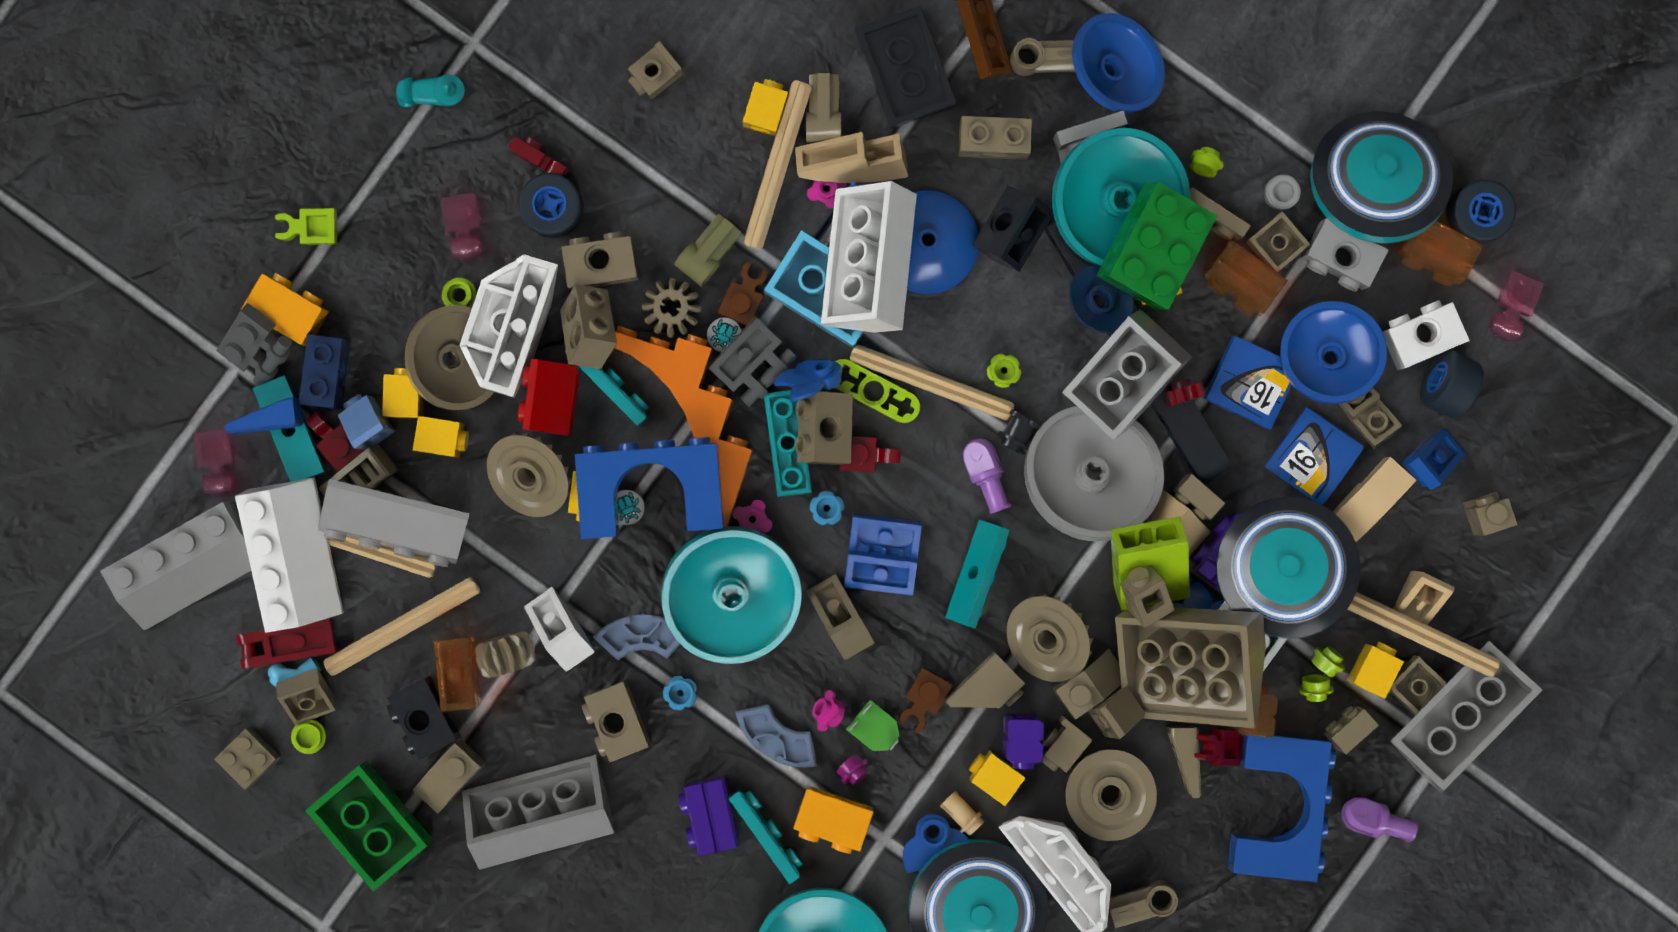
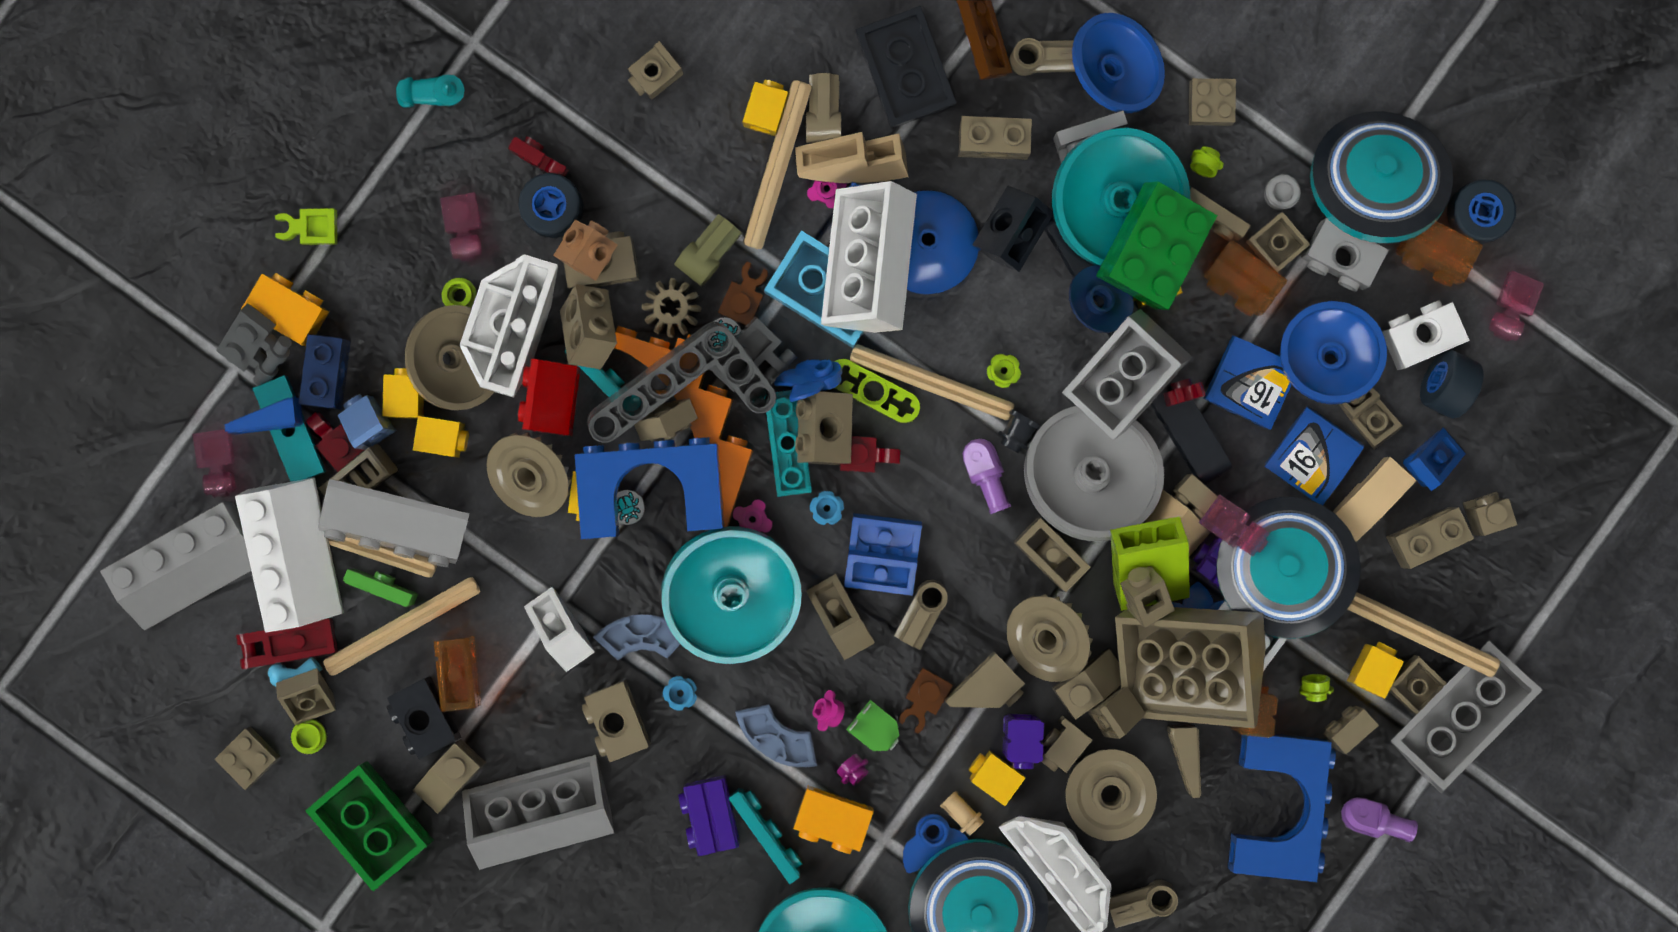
dark tan gear [475,631,536,678] -> none
teal tile [945,520,1010,629] -> none
dark red plate [1194,729,1244,766] -> none
lime plate [1311,646,1345,677] -> none
tan slope [1393,571,1455,625] -> none
none -> bright green plate [343,568,418,607]
none -> medium nougat brick [553,220,617,281]
none -> dark grey beam [587,322,776,443]
none -> dark tan piece [634,398,698,442]
none -> dark tan piece [894,580,948,650]
none -> dark tan brick [1013,518,1091,592]
none -> dark tan piece [1189,78,1236,126]
none -> clear pink plate [1199,494,1270,557]
none -> dark tan brick [1386,507,1474,569]

